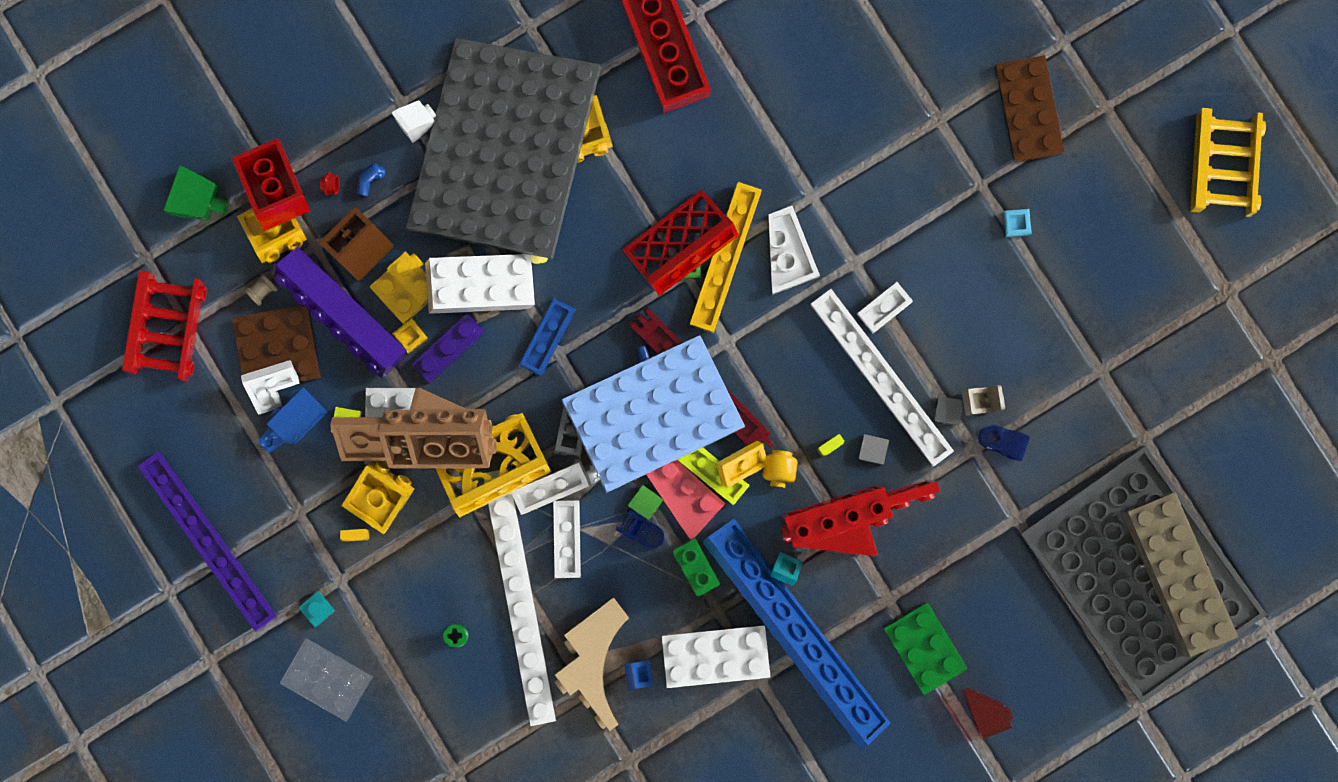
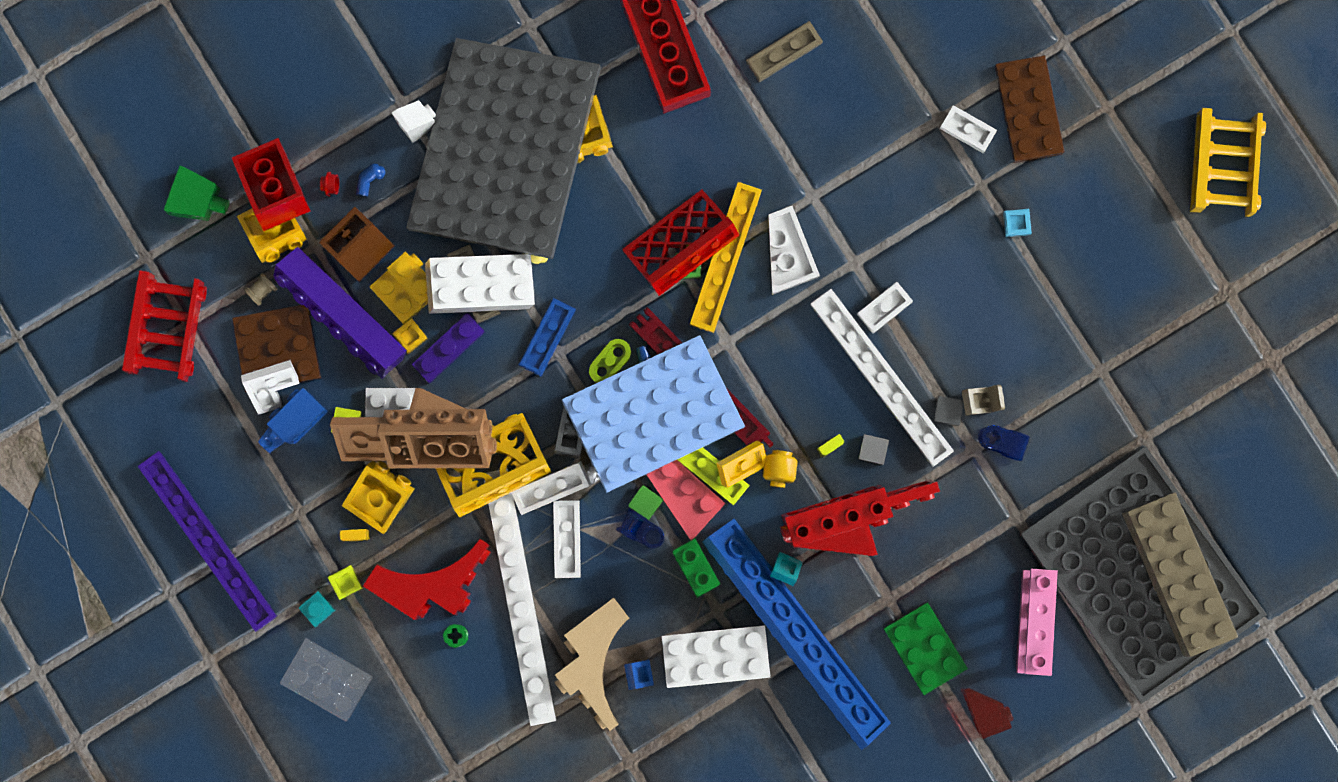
none -> neon yellow tile [328,565,363,600]
none -> red arch [363,539,491,620]
none -> lime plate [589,339,631,383]
none -> dark tan tile [746,21,823,83]
none -> white plate [940,105,997,153]
none -> bright pink fence [1016,569,1058,676]

